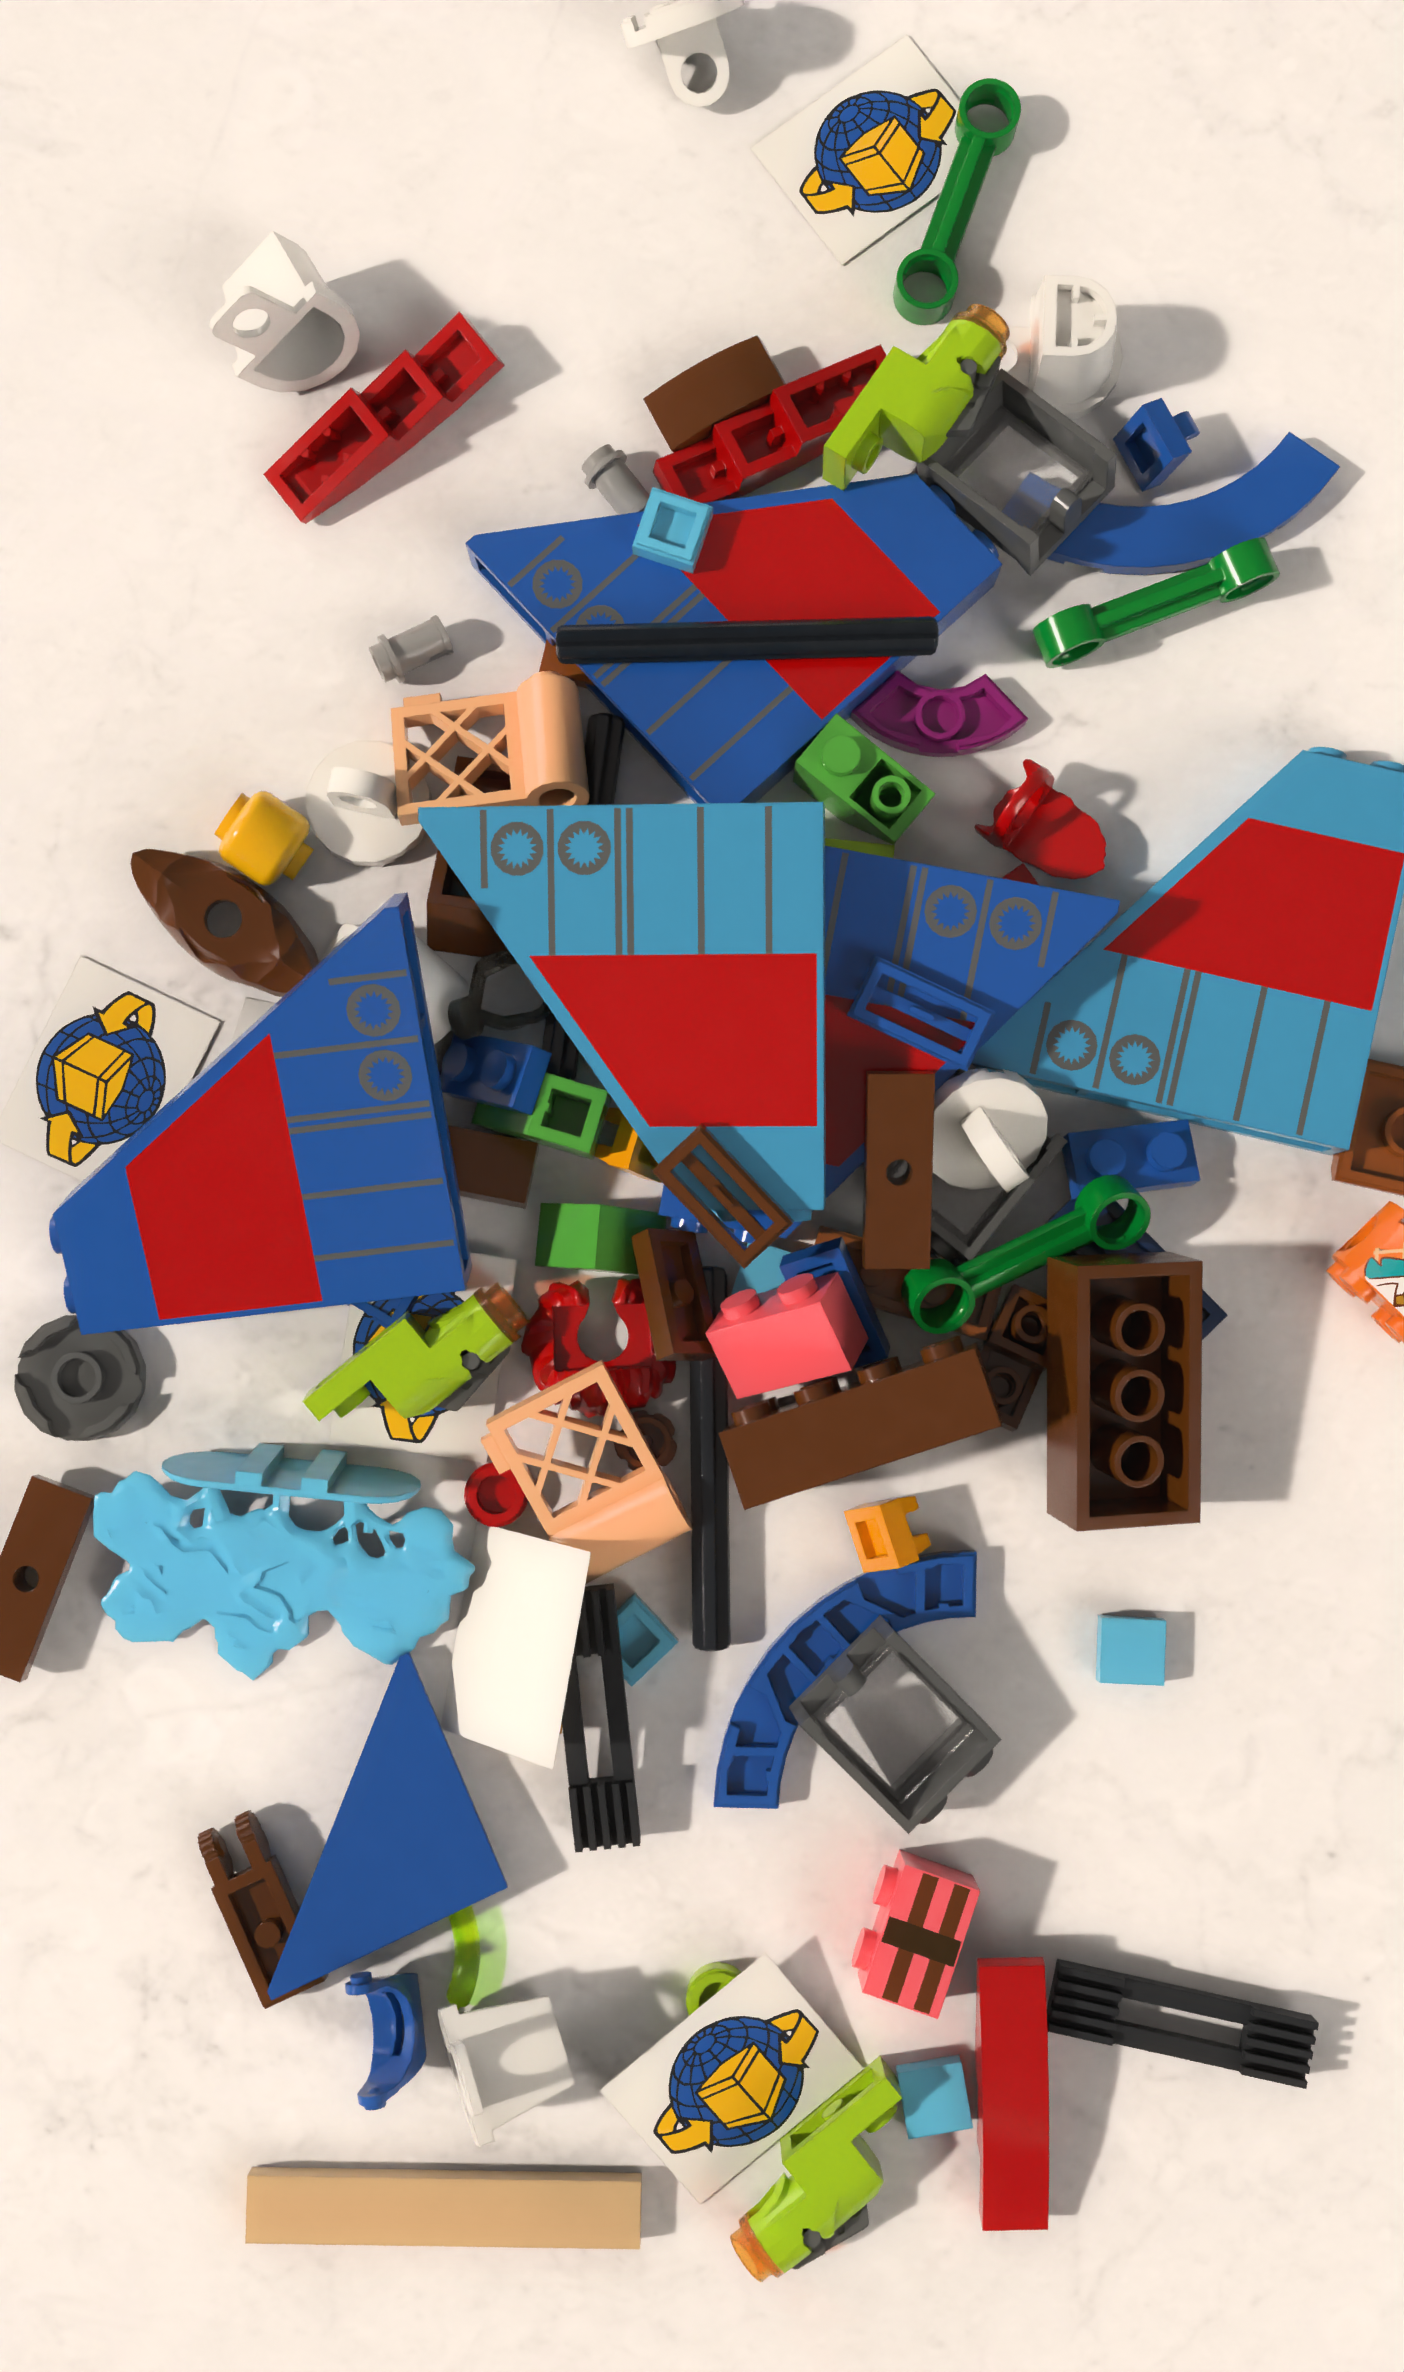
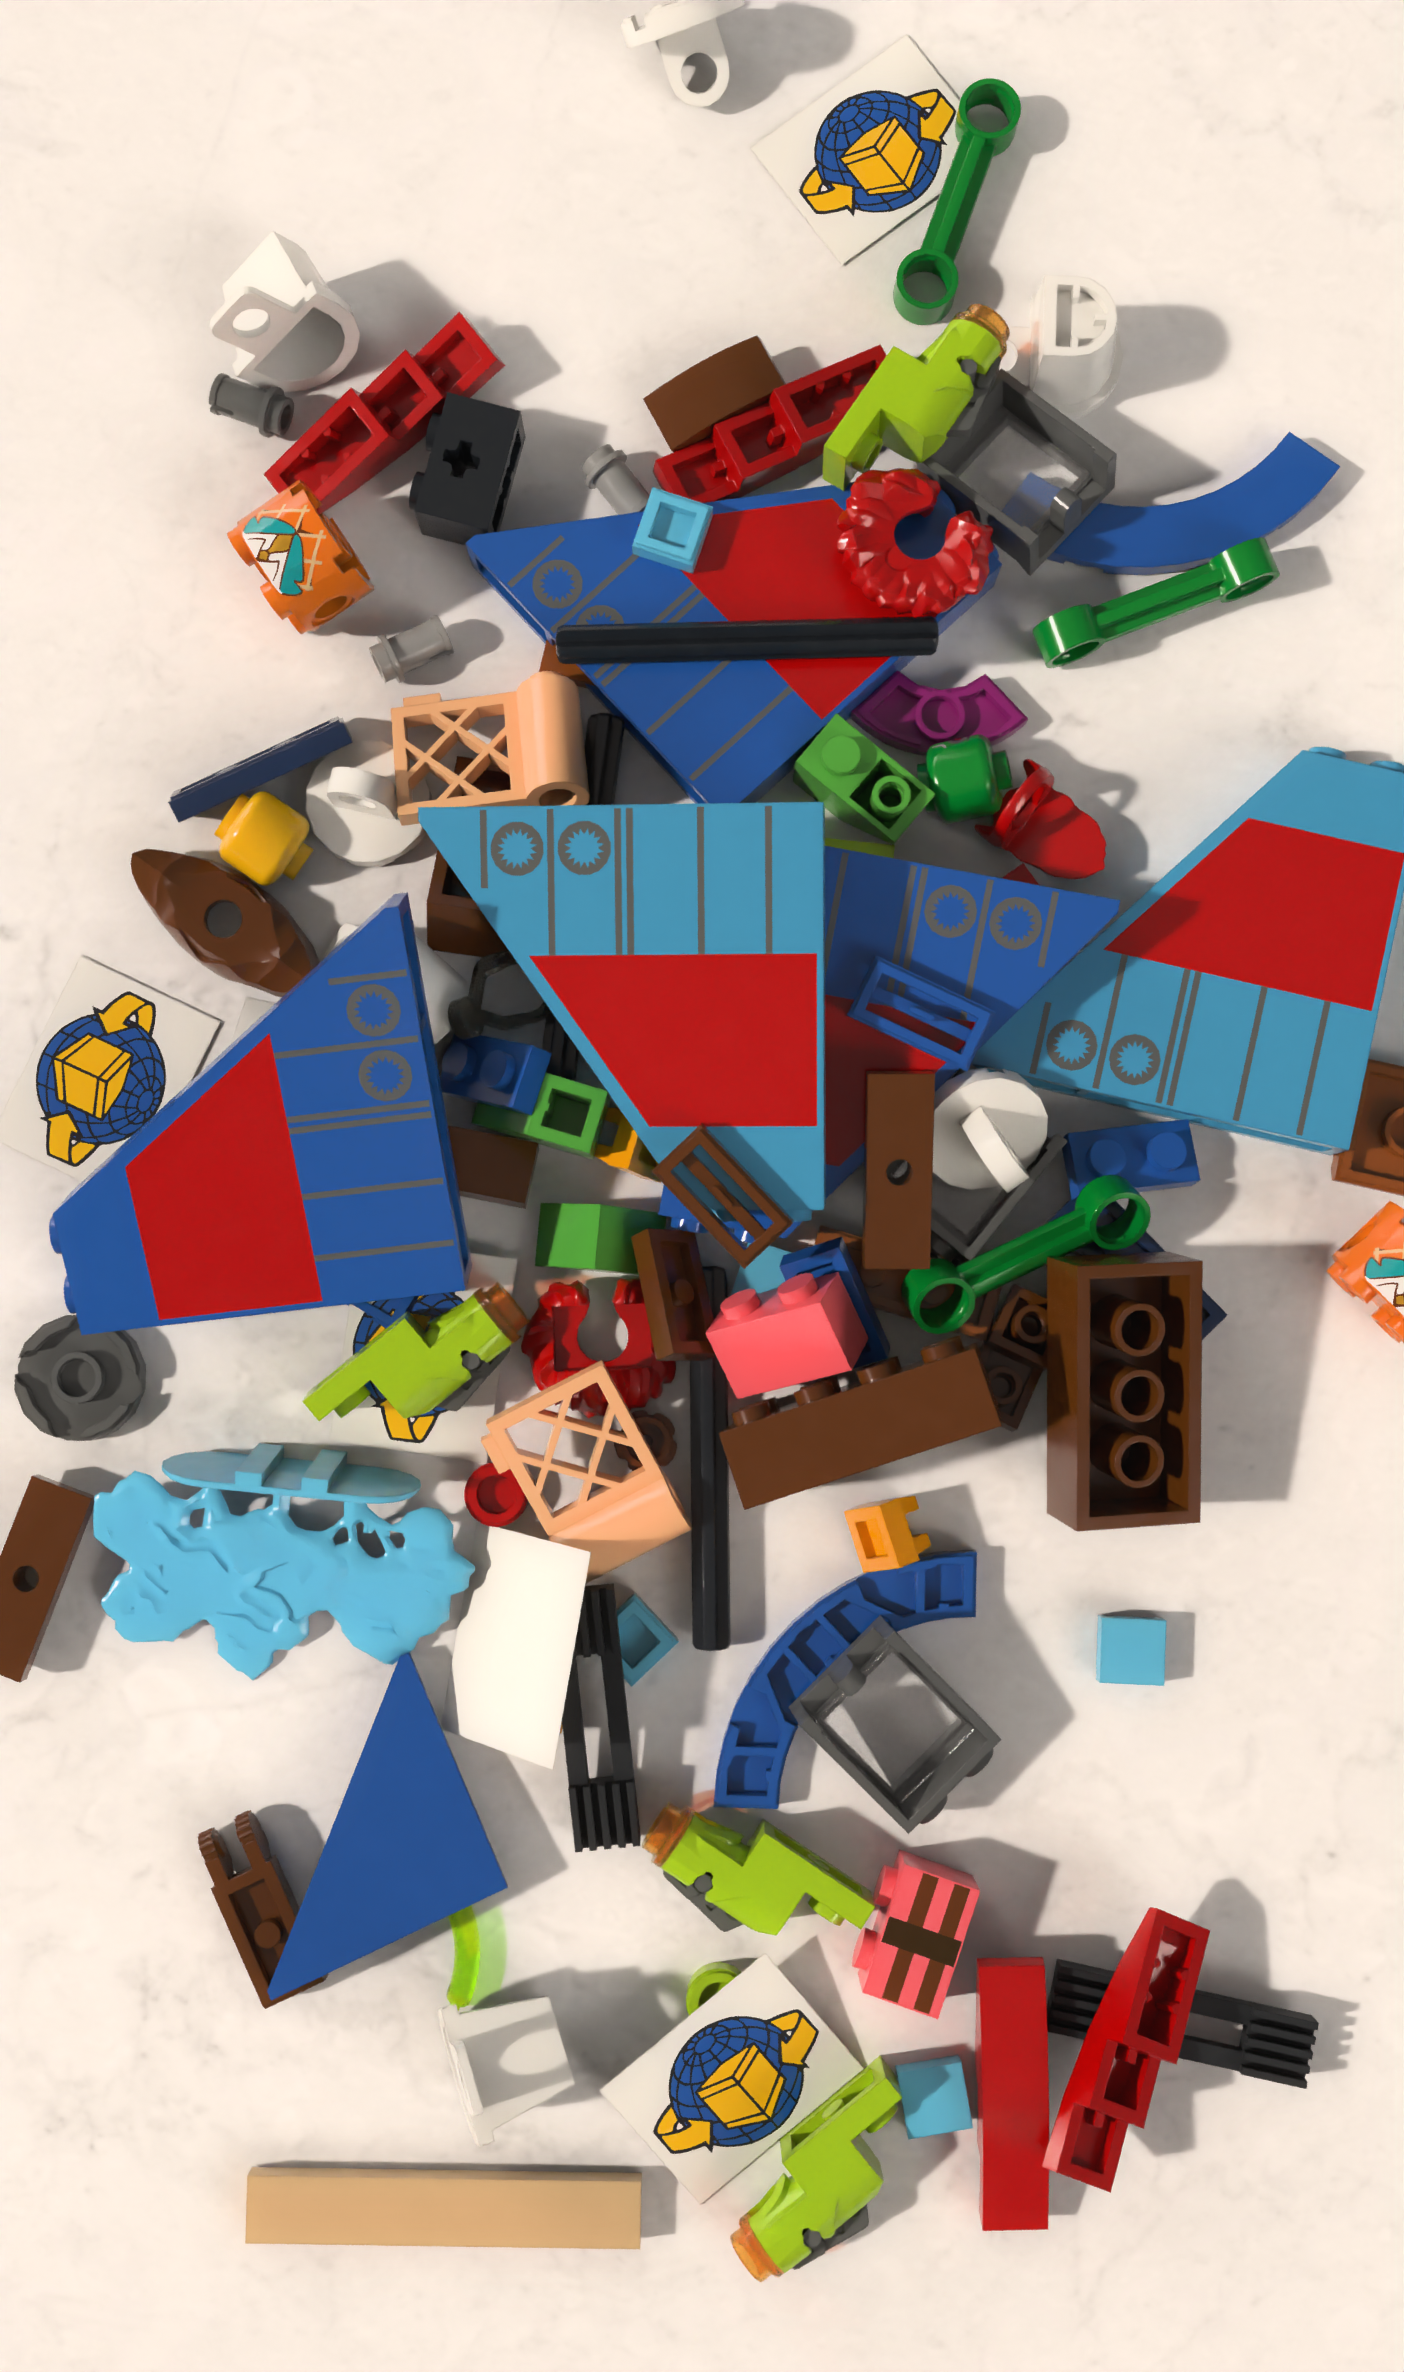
blue helmet [345,1971,427,2111] -> none
blue tile [1113,398,1200,492] -> none
none -> dark blue tile [168,716,353,823]
none -> dark grey pin [209,373,294,438]
none -> orange brick [227,479,375,634]
none -> black brick [409,392,526,546]
none -> lime plate [641,1801,875,1936]
none -> red piece [837,468,994,618]
none -> green head [917,734,1013,824]
none -> red slope [1042,1907,1210,2193]

